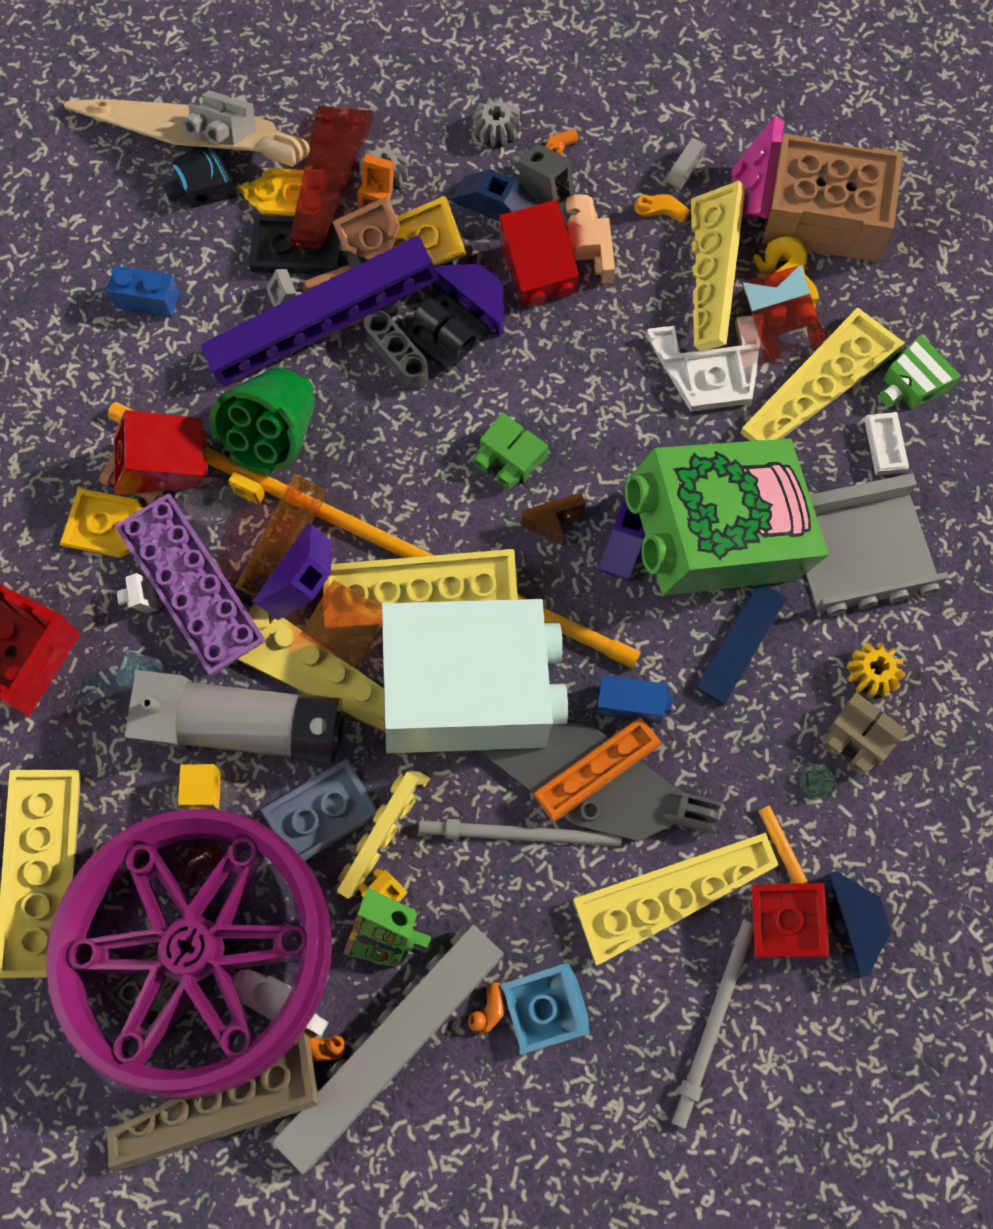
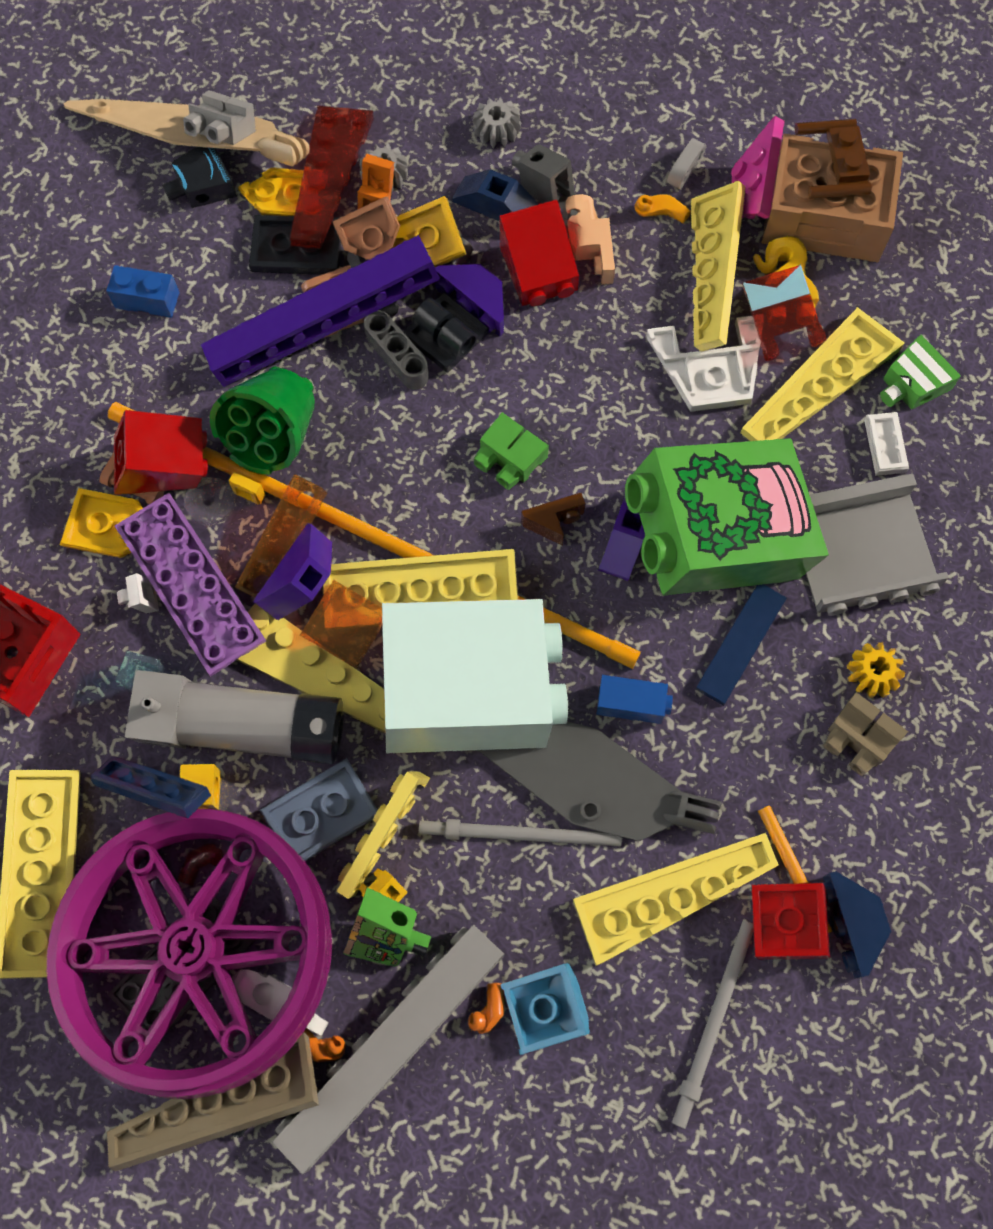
light grey tile [266,269,304,307] -> none
orange tile [533,717,661,823] -> none
orange arm [545,129,579,155] -> none
clear green tile [800,764,836,800] -> none
none -> dark blue tile [90,756,211,819]
none -> reddish brown plate [795,119,872,199]

